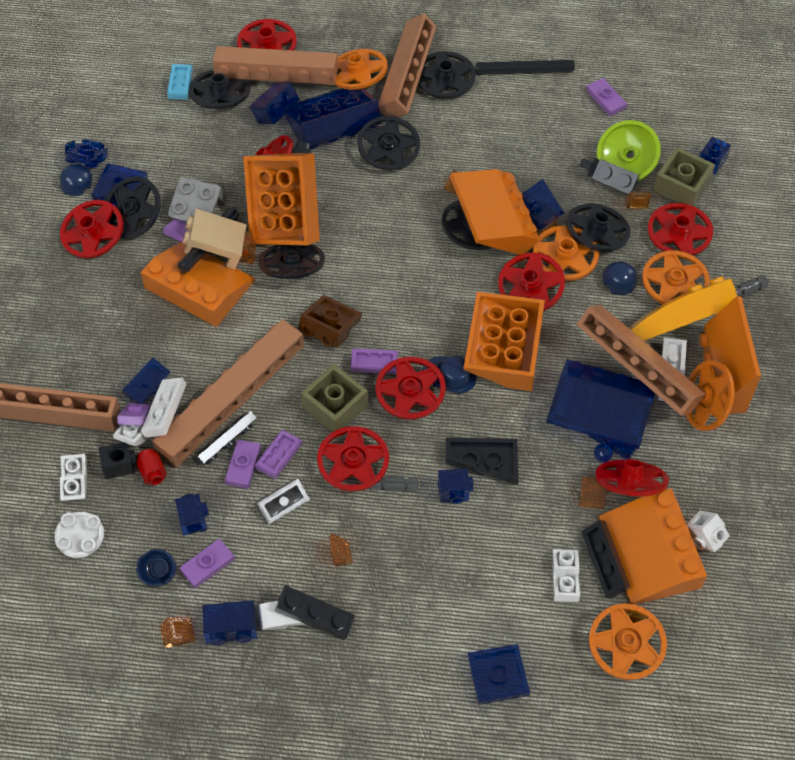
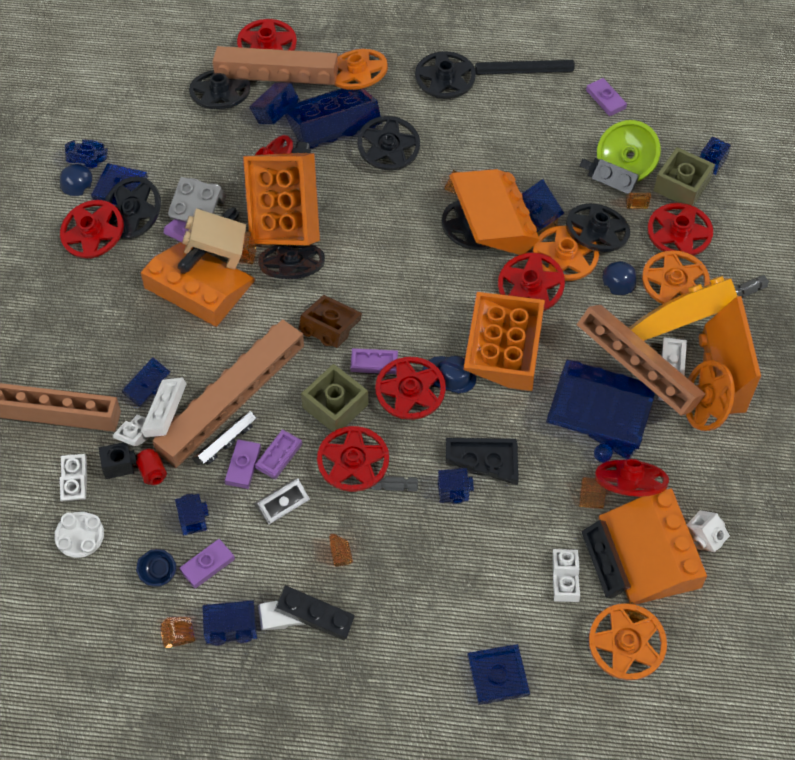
medium lavender plate [118,403,152,426] -> none
medium azure plate [167,64,193,100] -> none
nougat brick [377,13,437,118] -> none

